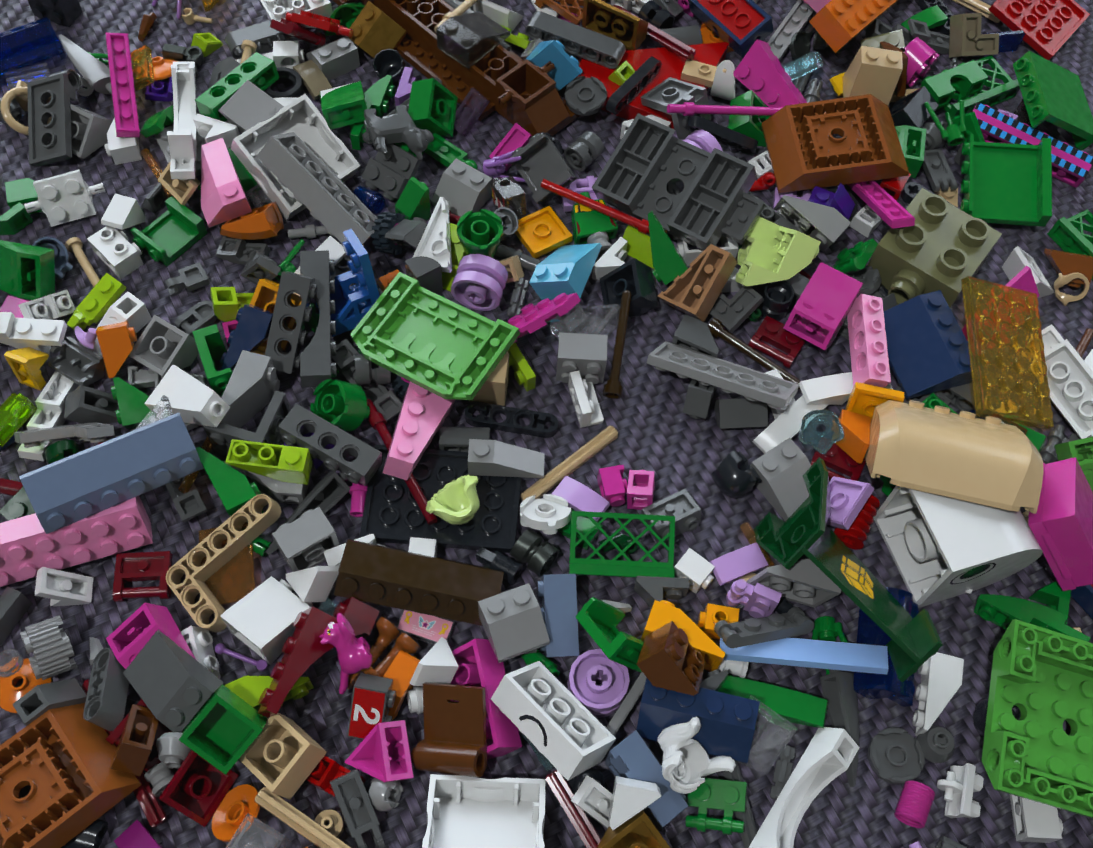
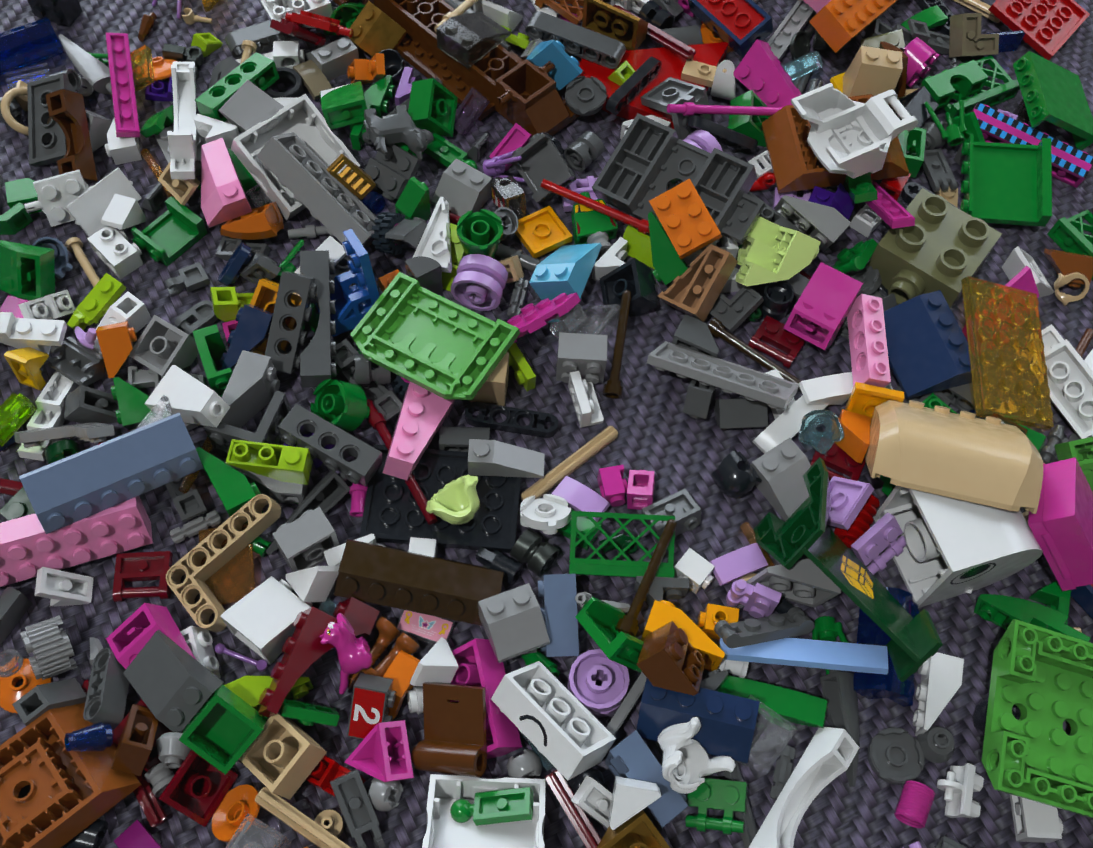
none -> reddish brown arch [46,89,97,184]
none -> clear blue cone [64,722,113,751]
none -> white piece [65,168,142,237]
none -> light grey axle [170,510,221,544]
none -> dark blue plate [218,242,252,286]
none -> green plate [279,698,340,727]
none -> pearl gold slope [326,154,376,200]
none -> orange slope [347,53,385,84]
none -> green plate [450,787,534,826]
none -> dark grey slope [466,133,489,162]
none -> light grey piece [507,749,542,778]
none -> light grey bar [575,592,593,607]
none -> dark brown piece [615,519,677,637]
none -> orange plate [649,178,722,259]
none -> white piece [791,83,919,179]
none -> green slope [844,172,878,204]
none -> lavender plate [851,512,907,575]

